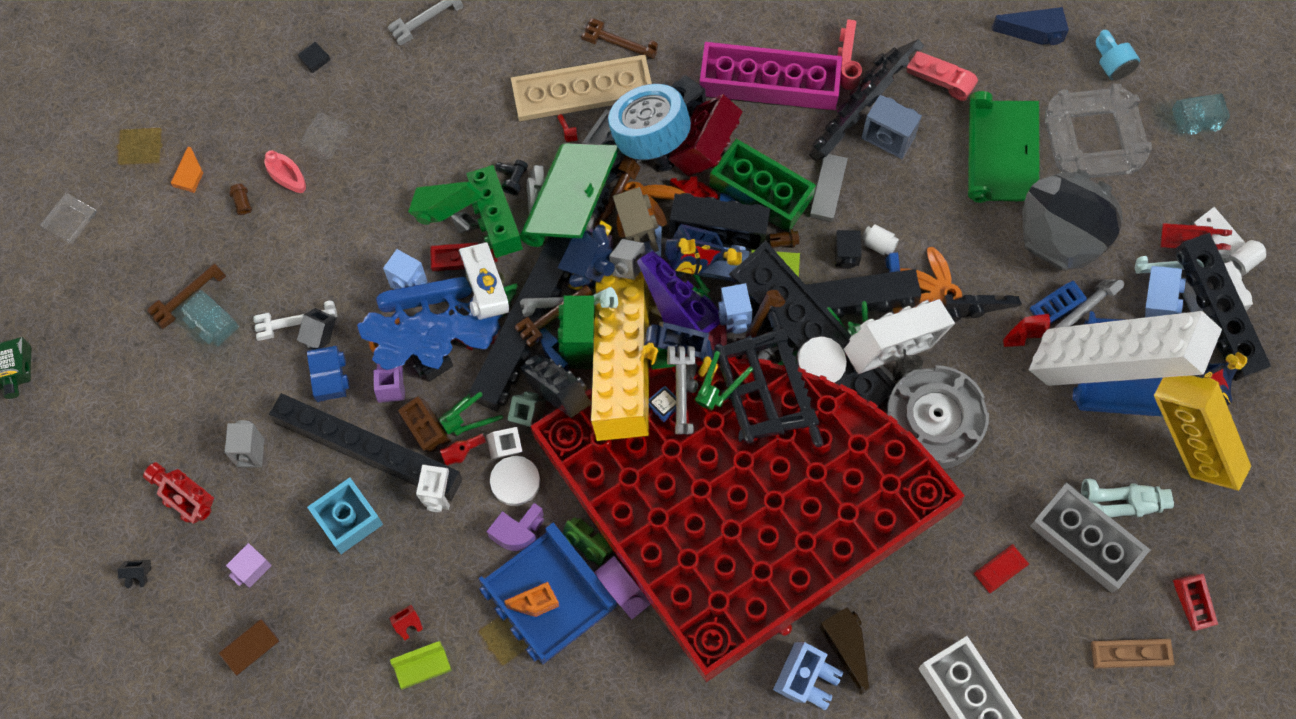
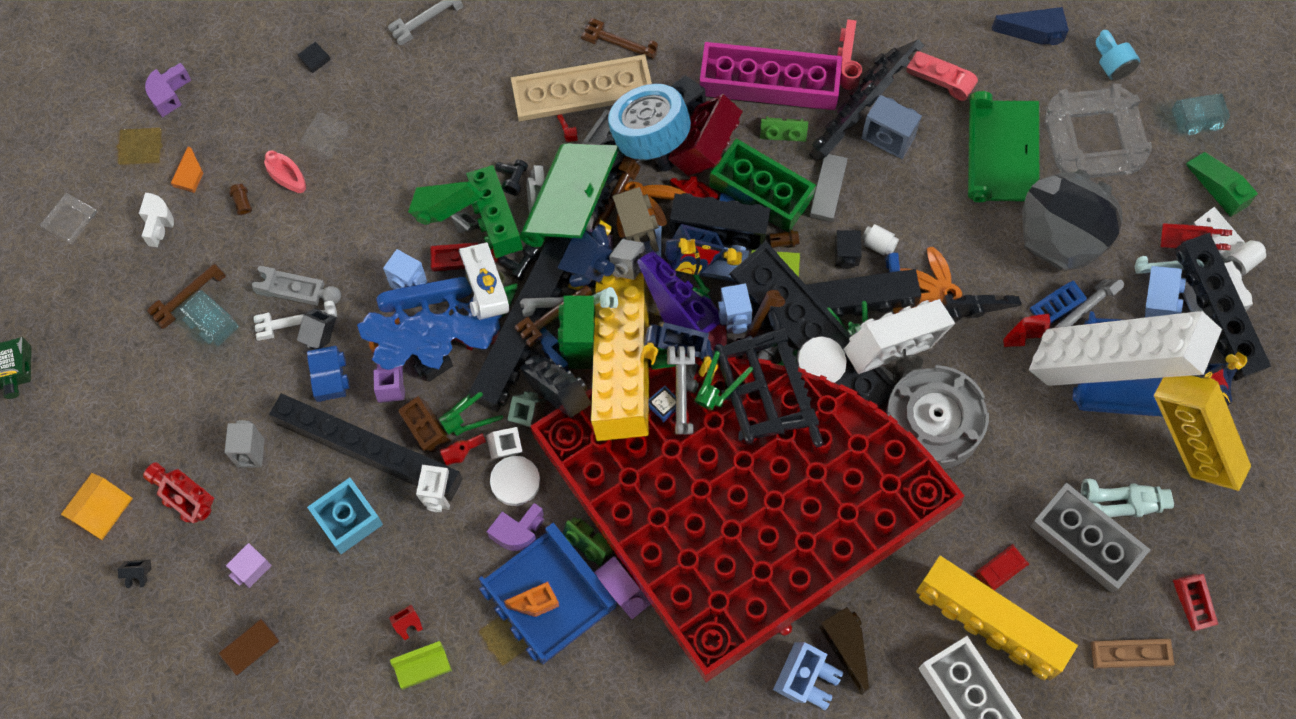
none -> light orange slope [61,473,133,540]
none -> white brick [139,193,174,247]
none -> medium lavender brick [145,63,191,117]
none -> light grey plate [252,266,341,306]
none -> black piece [499,244,541,281]
none -> bright green hinge [760,116,808,142]
none -> yellow brick [916,556,1078,681]
none -> green slope [1186,152,1258,217]

